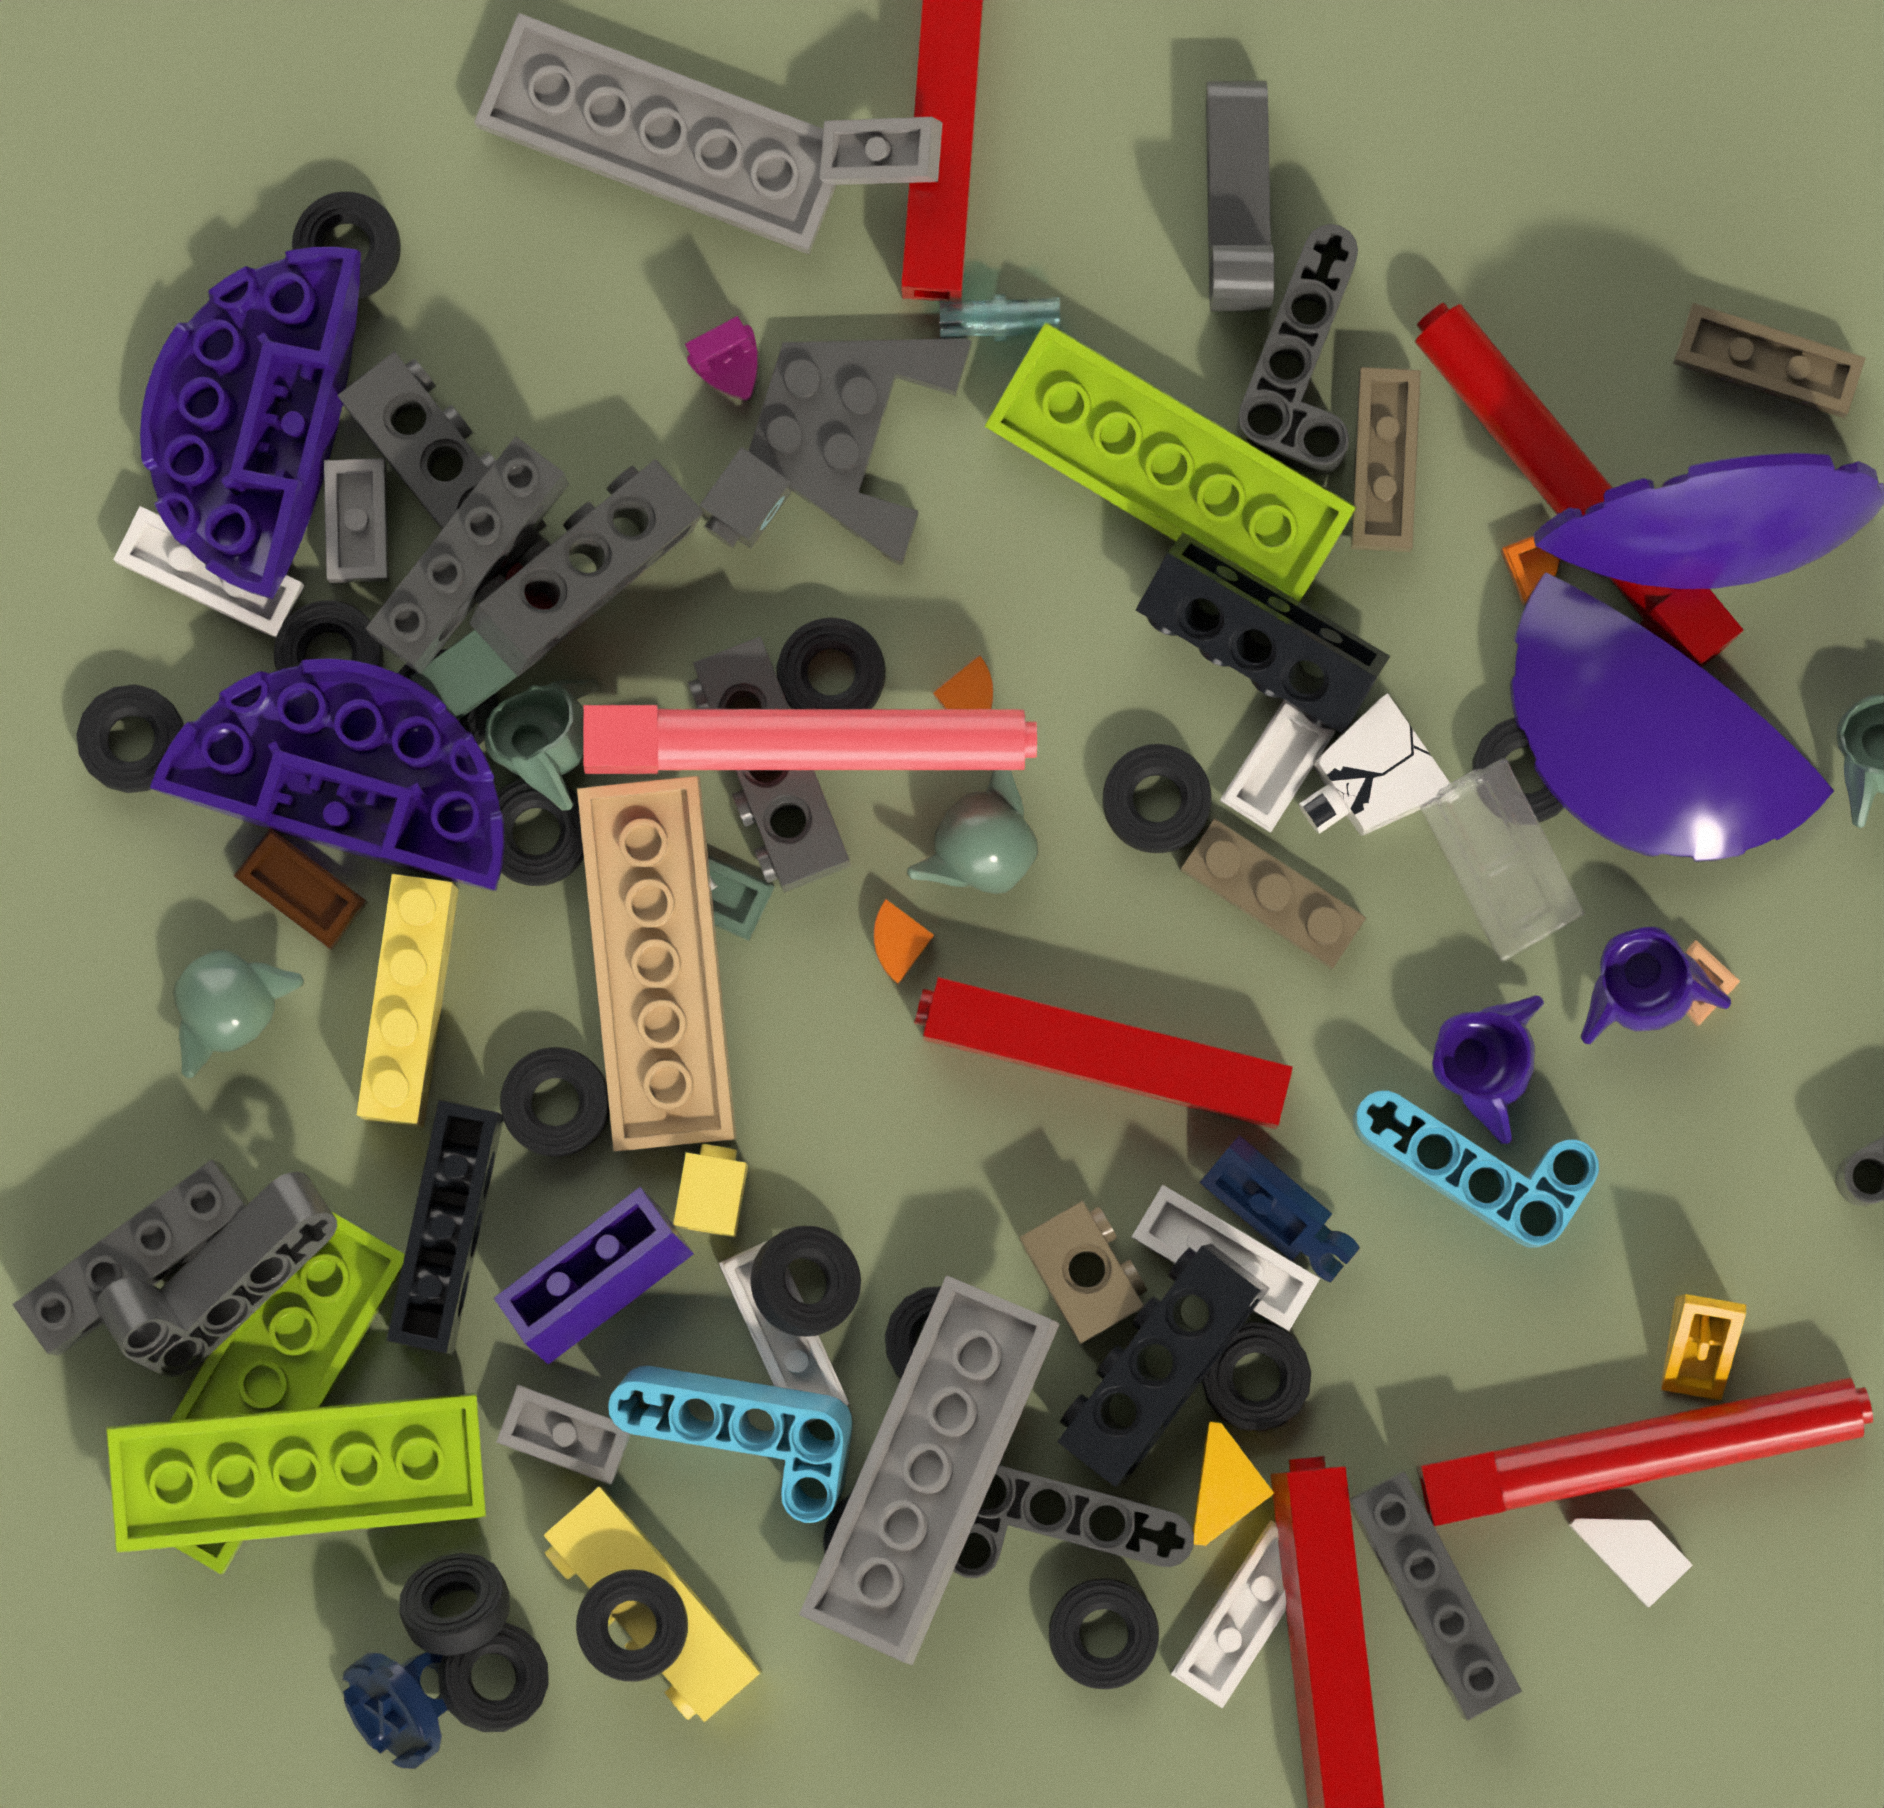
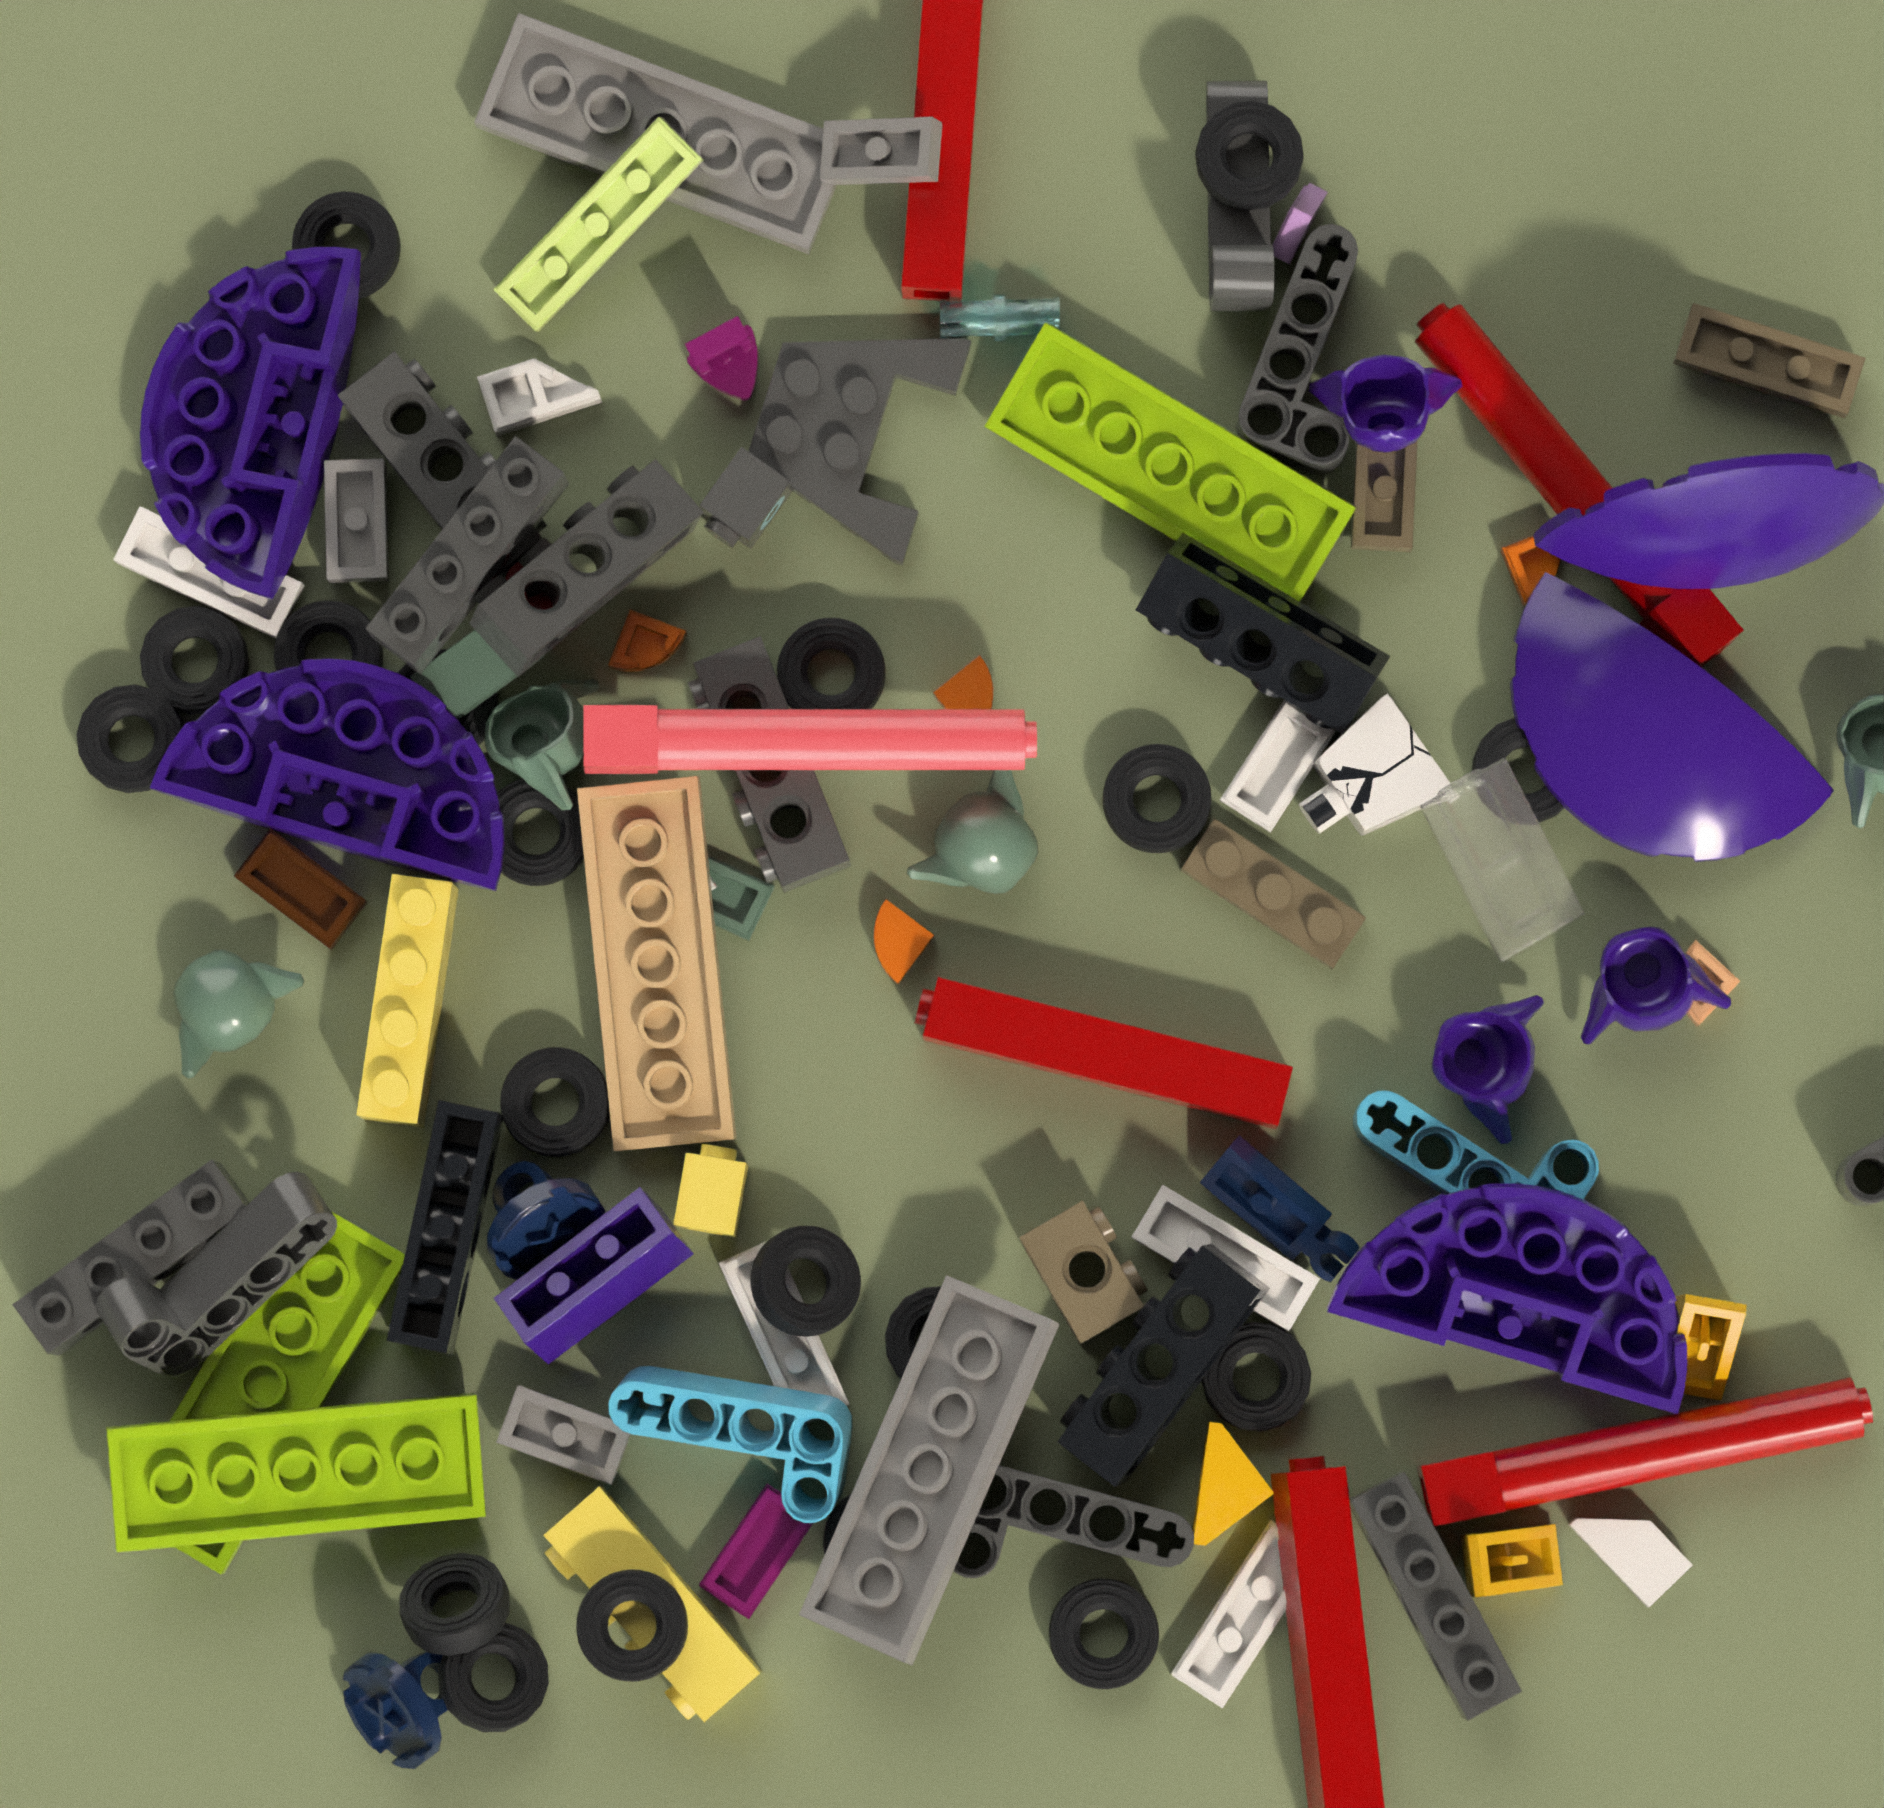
none -> black tyre [140,606,249,715]
none -> white tile [477,358,602,437]
none -> dark blue tile [487,1161,606,1280]
none -> yellowish green tile [493,117,704,332]
none -> orange tile [608,609,687,672]
none -> magenta tile [698,1483,814,1620]
none -> black tyre [1195,101,1304,211]
none -> lavender tile [1273,183,1328,264]
none -> dark purple piece [1309,354,1462,453]
none -> dark purple brick [1326,1183,1687,1414]
none -> yellow slope [1461,1524,1563,1597]

